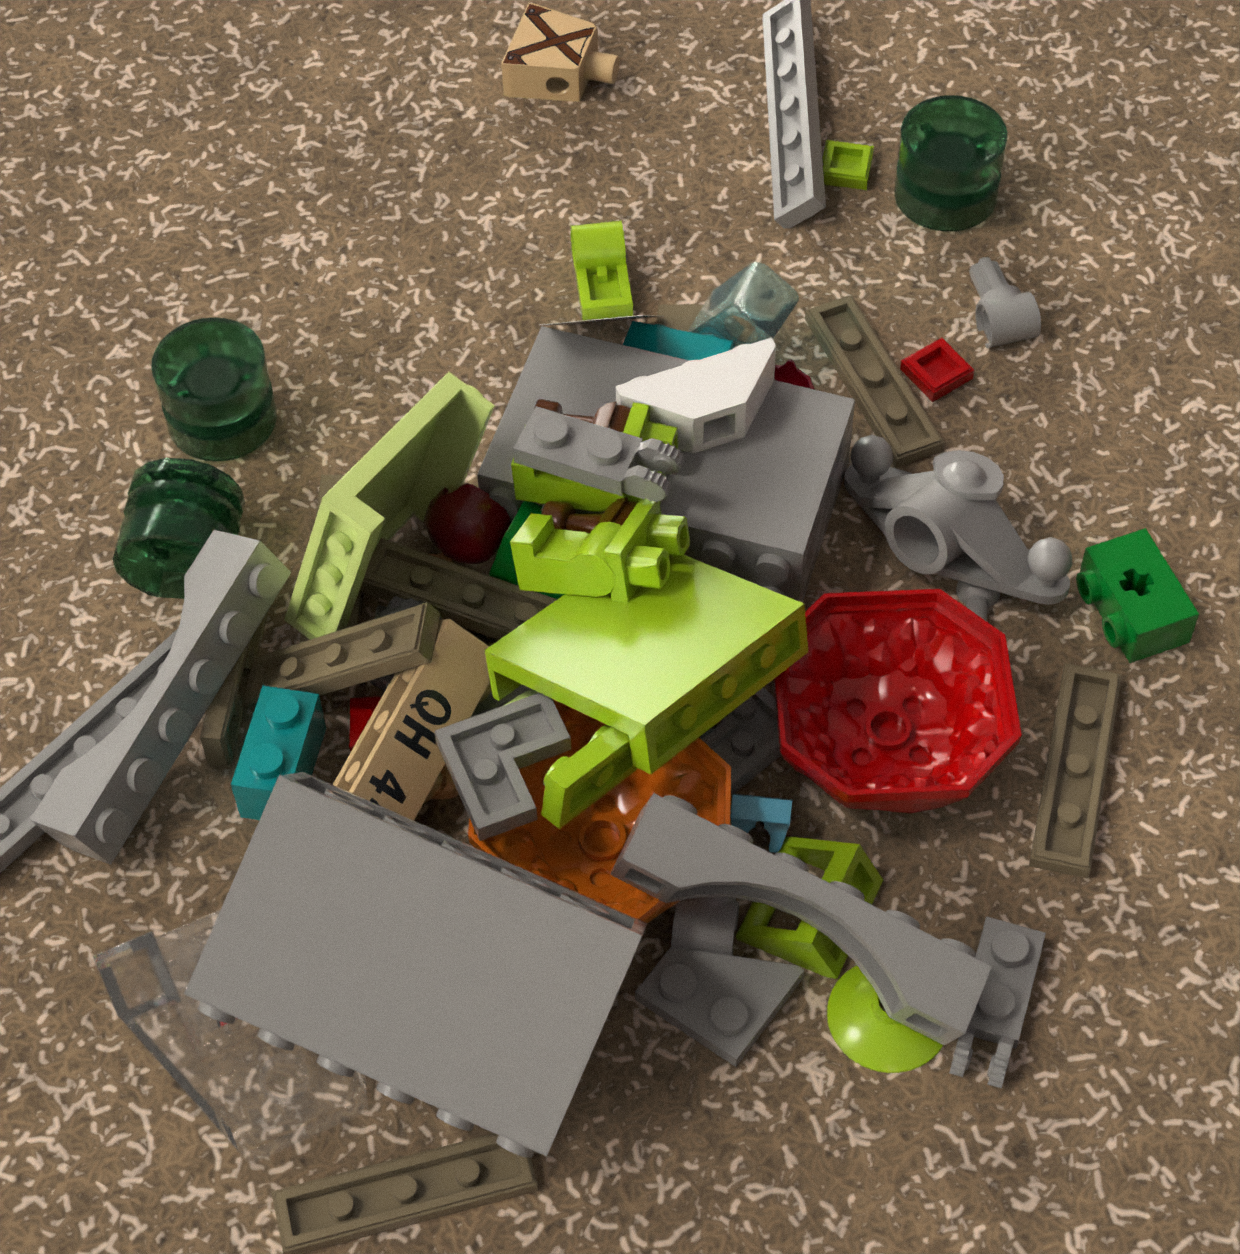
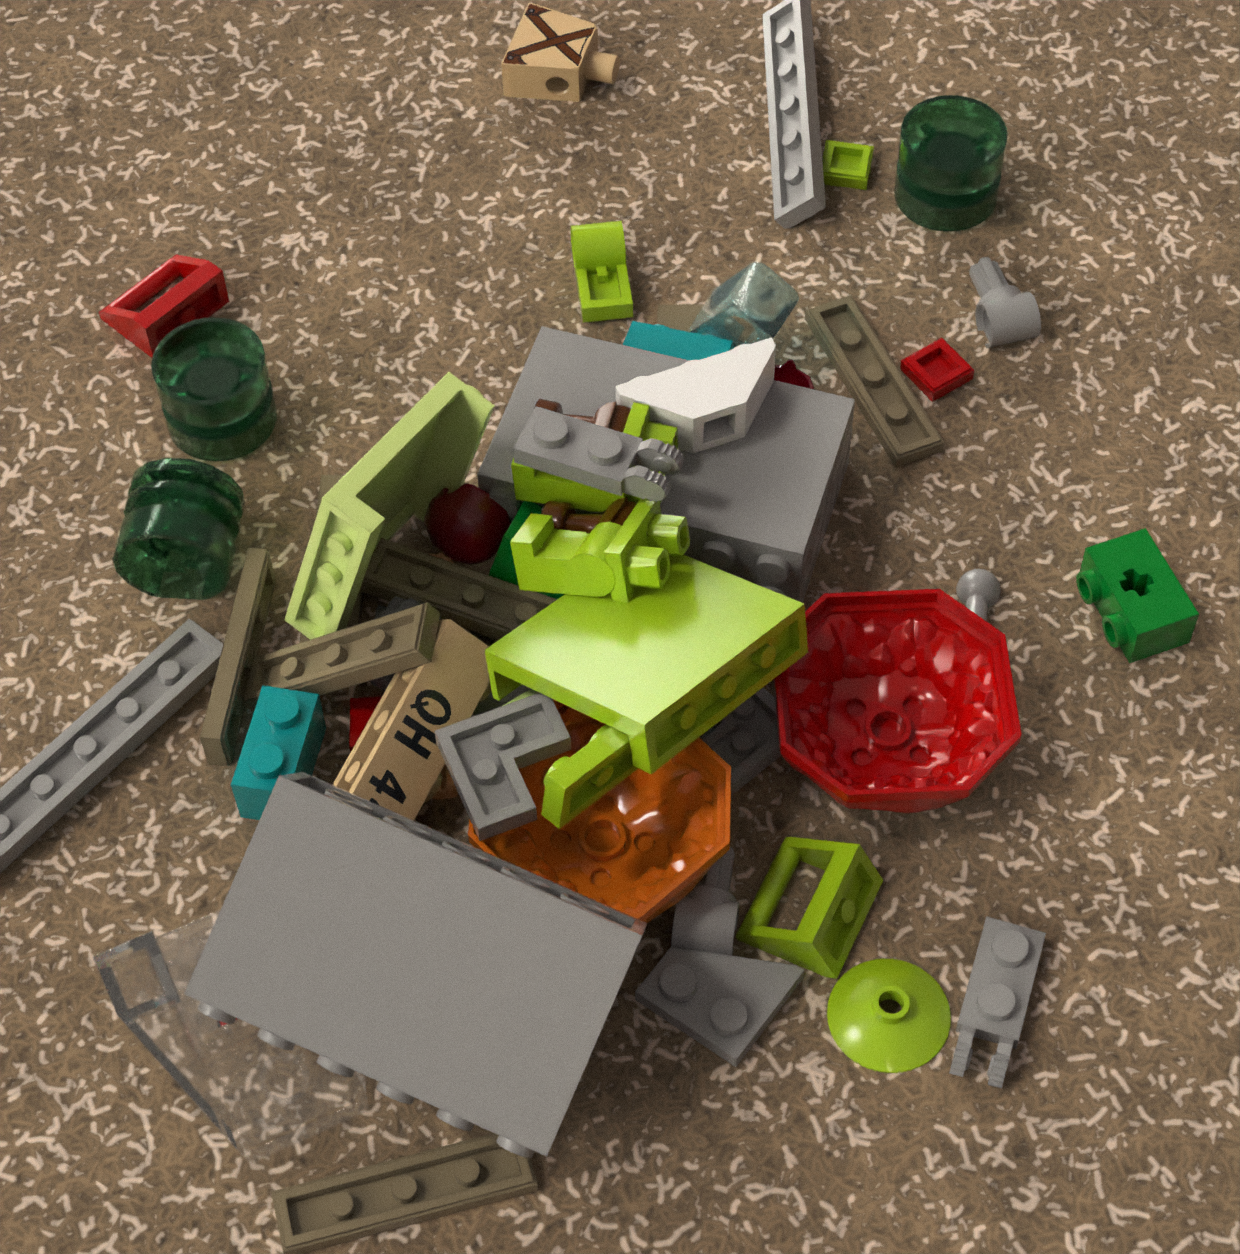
light grey arch [30,530,291,865] -> none
black sticker [540,315,664,325] -> none
light grey arch [610,793,992,1046] -> none
medium azure tile [730,793,793,853] -> none
light grey piece [844,435,1072,605] -> none
dark tan tile [1029,663,1122,879] -> none
none -> red tile [99,254,230,359]

